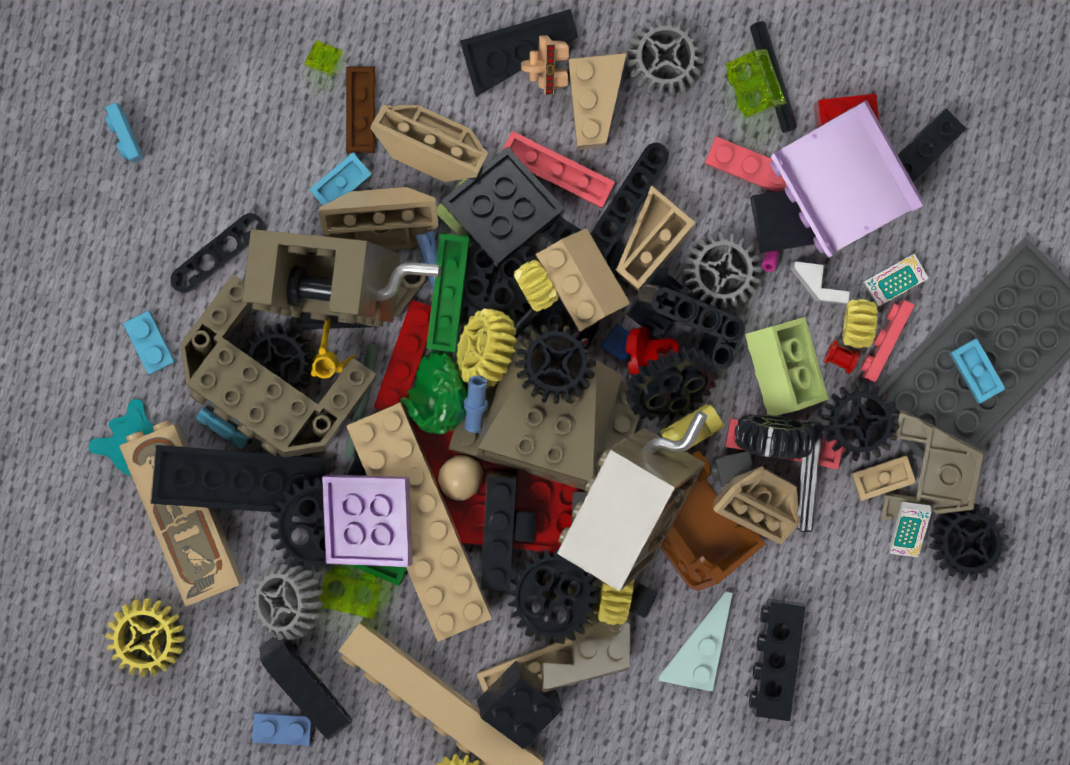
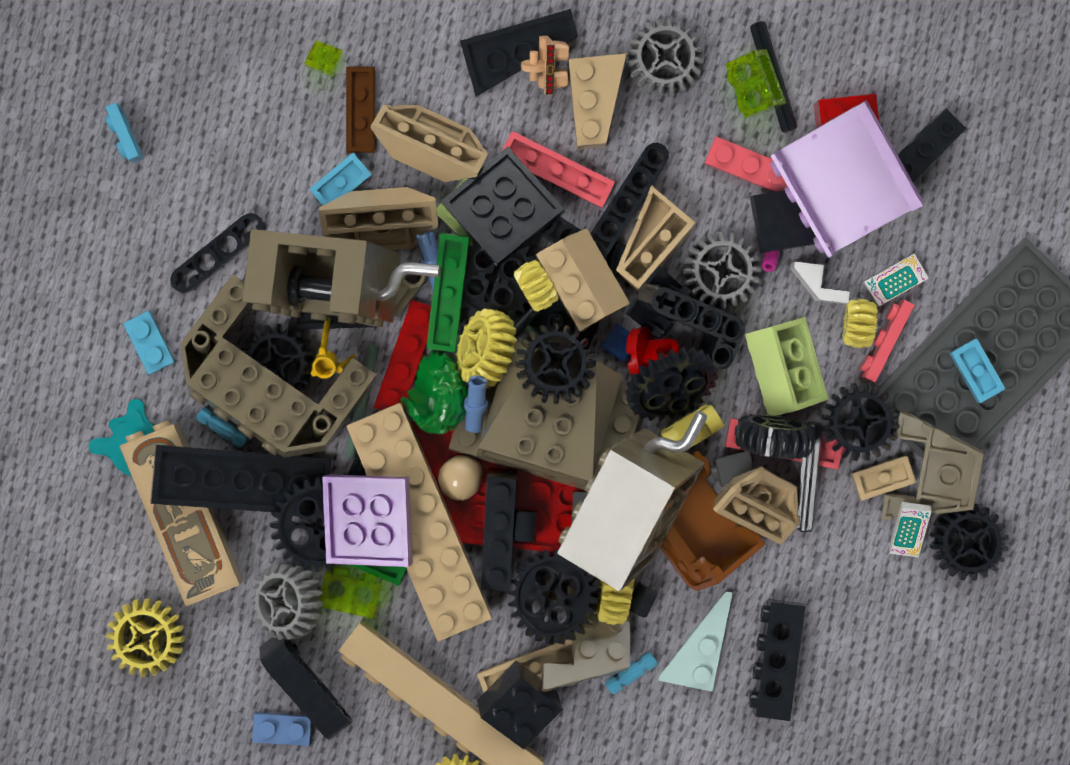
red bush [823,340,860,374] -> none
none -> medium azure axle [605,652,658,695]

